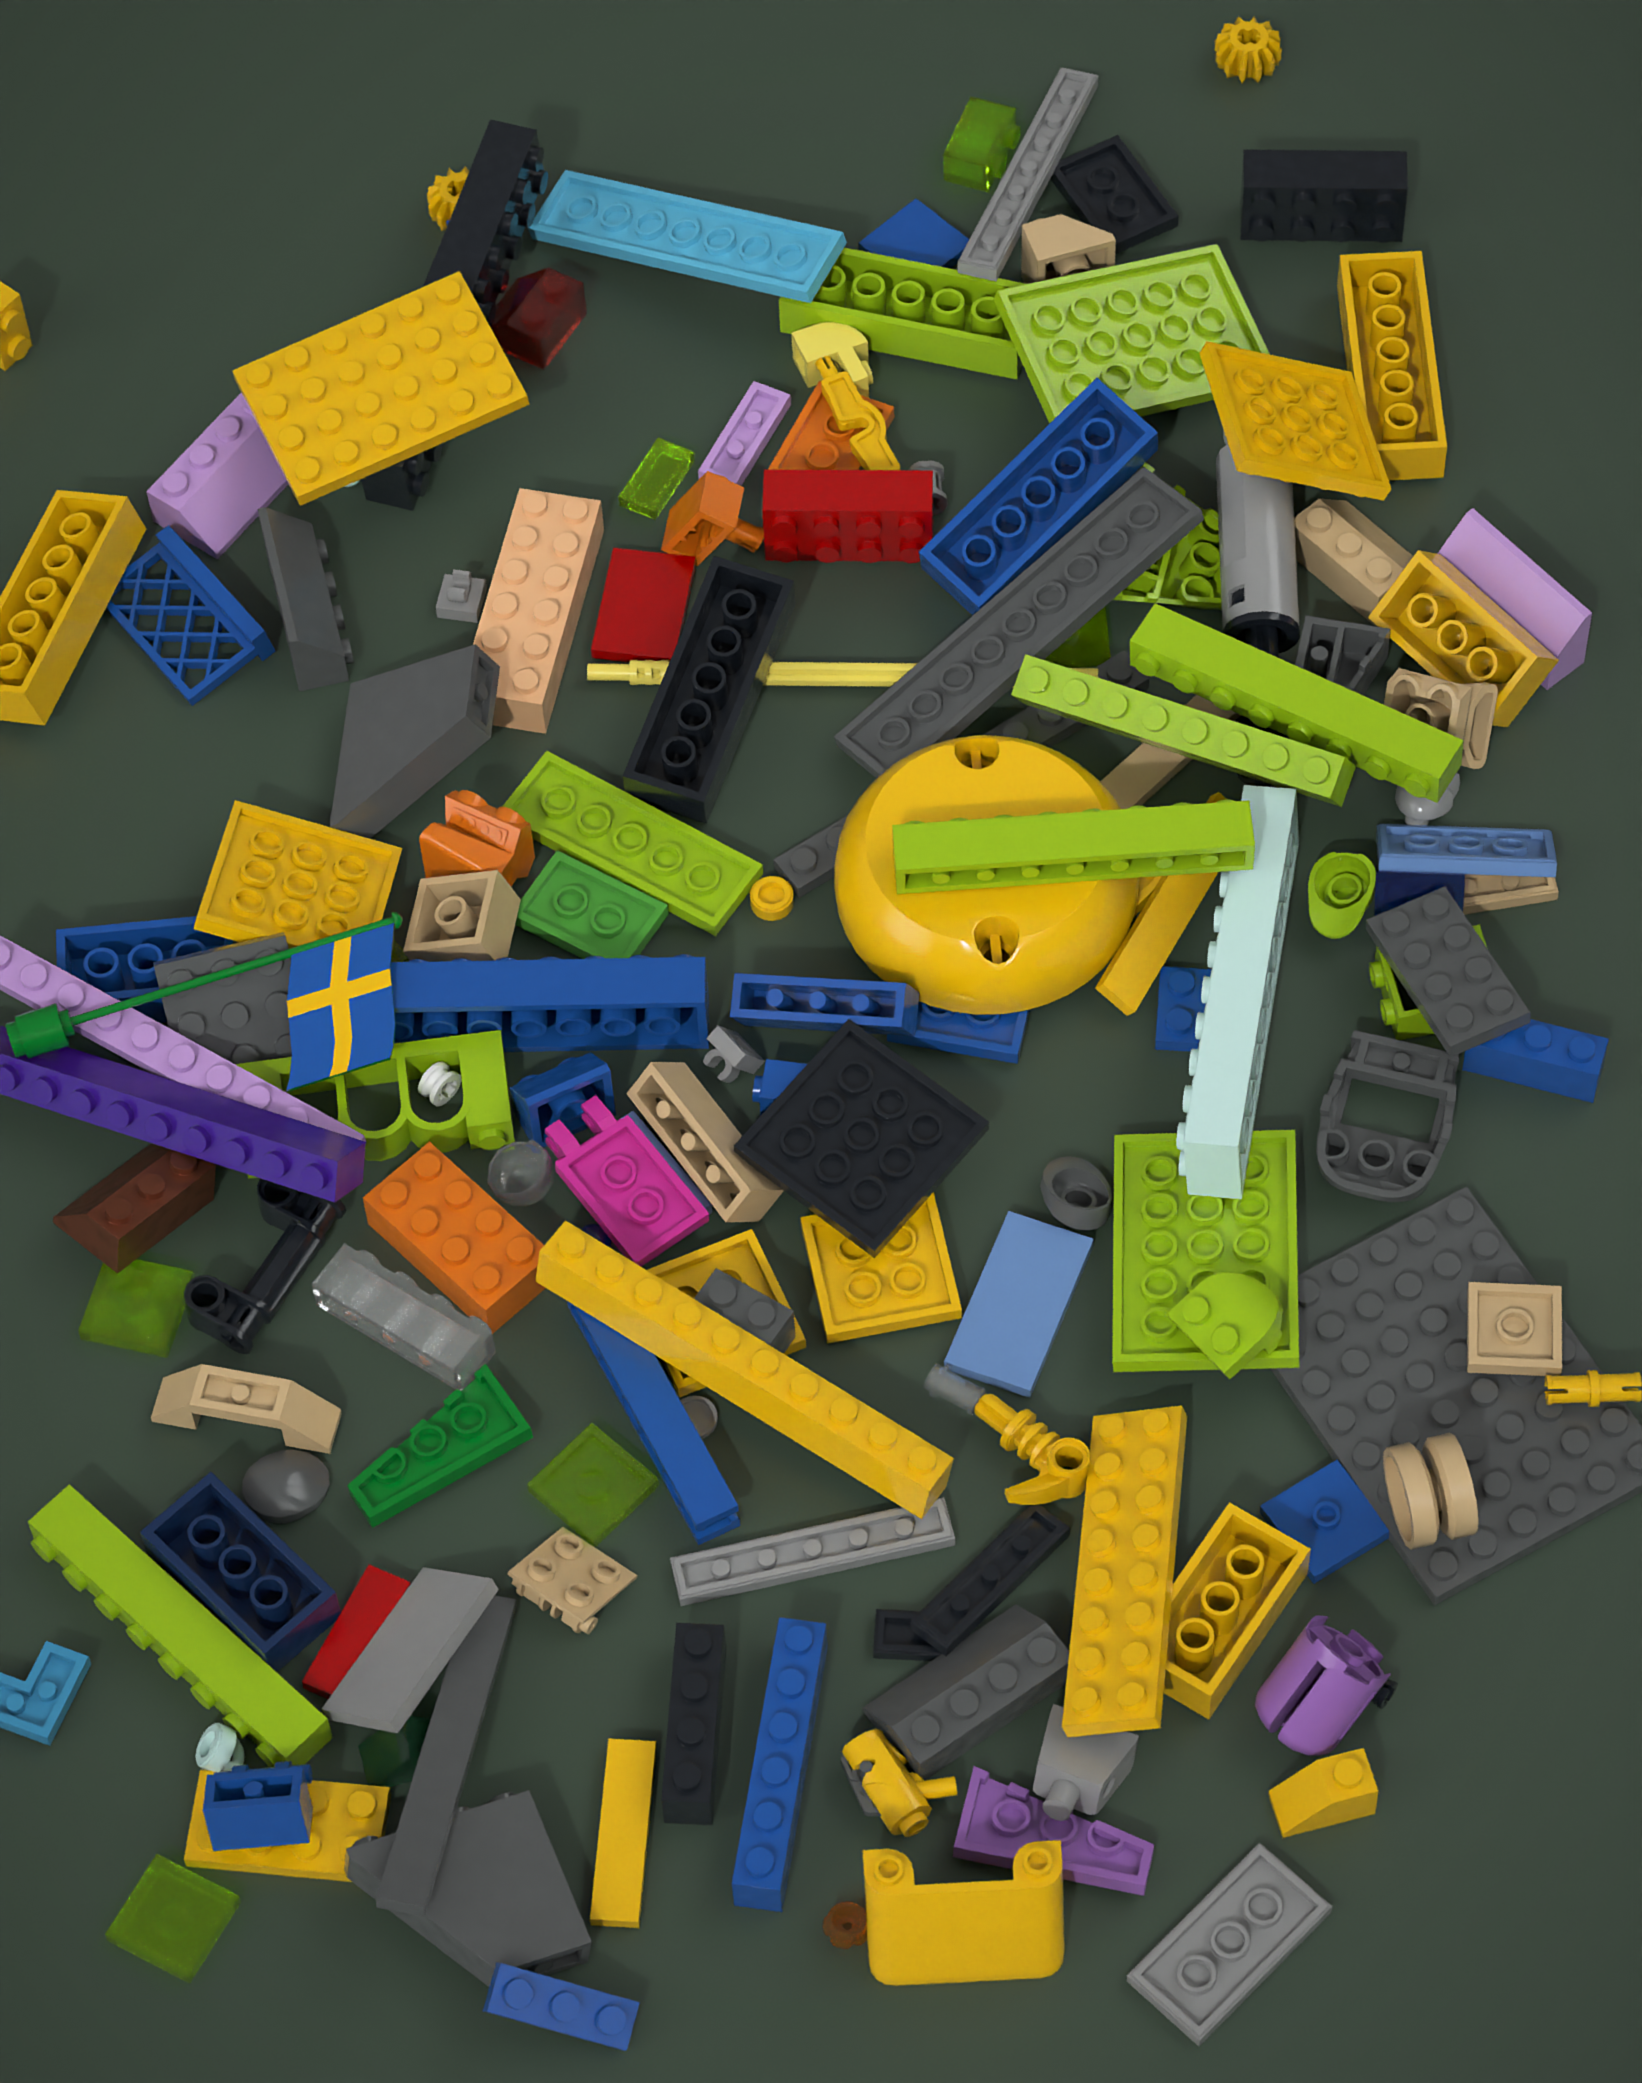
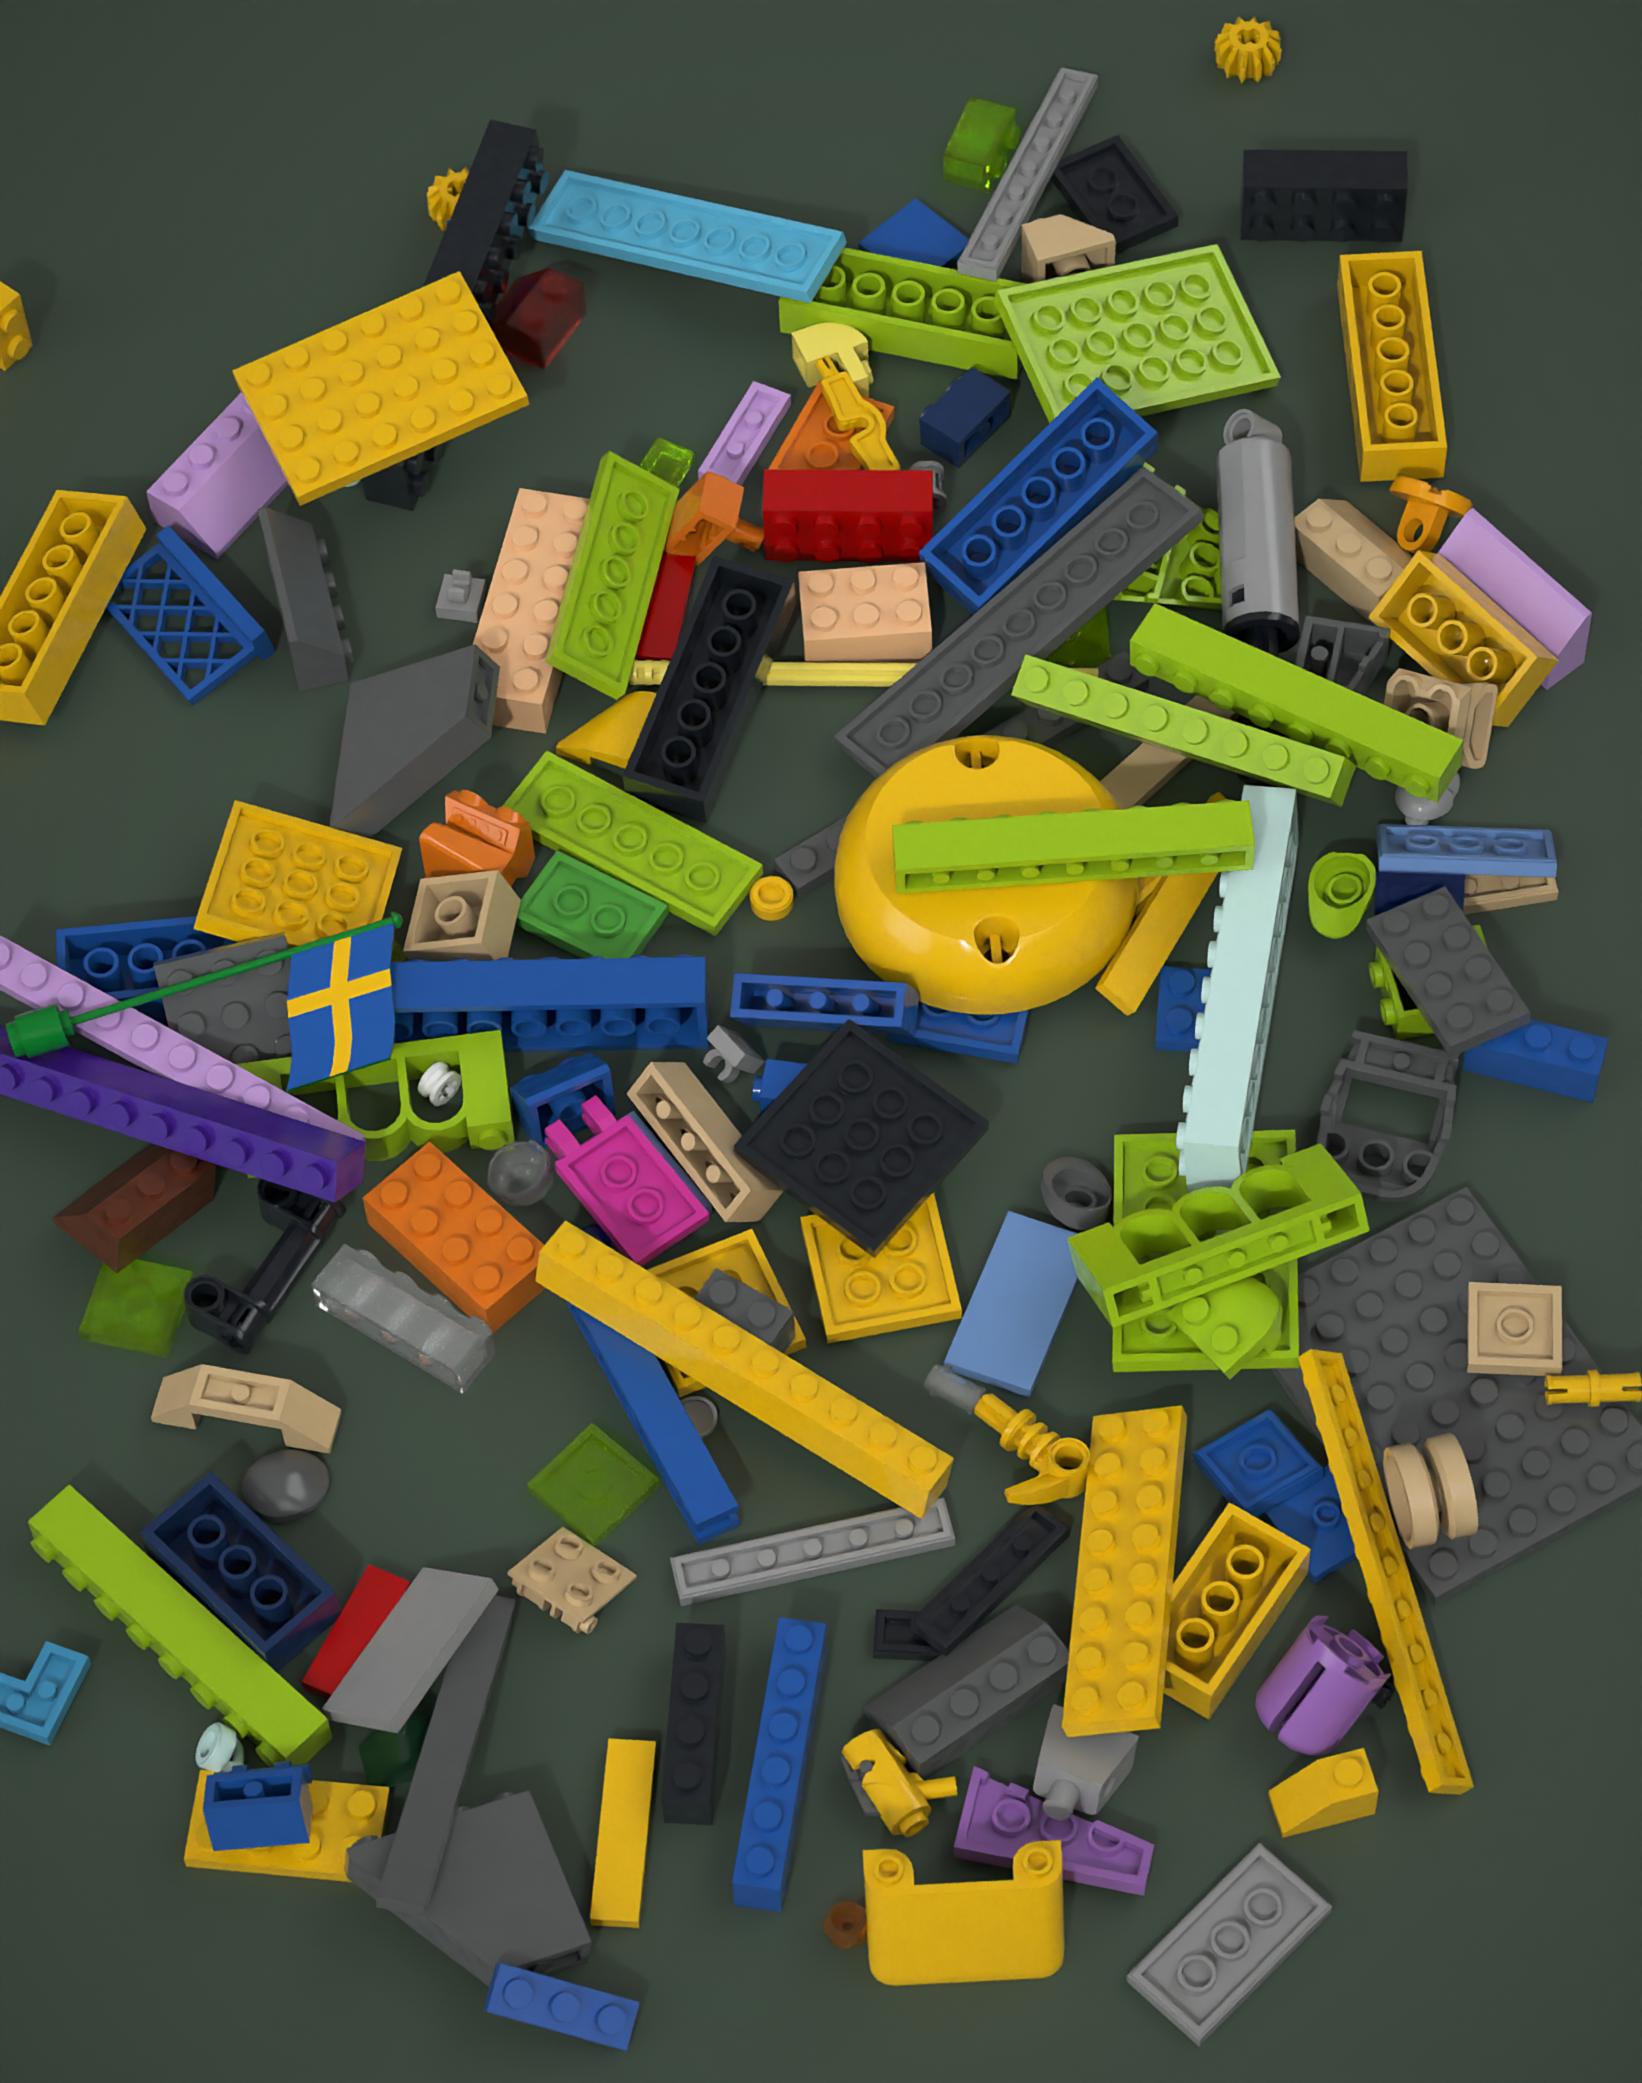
clear neon green tile [105,1854,241,1984] -> none
green wing [347,1363,533,1528] -> none
yellow plate [1199,341,1392,501] -> none
none -> lime plate [545,451,680,700]
none -> yellow slope [555,691,657,769]
none -> light nougat brick [798,562,932,663]
none -> dark blue brick [919,367,1011,468]
none -> lime fence [1067,1143,1370,1328]
none -> blue tile [1193,1408,1324,1517]
none -> yellow plate [1298,1349,1474,1795]
none -> light orange tile [1389,475,1473,554]

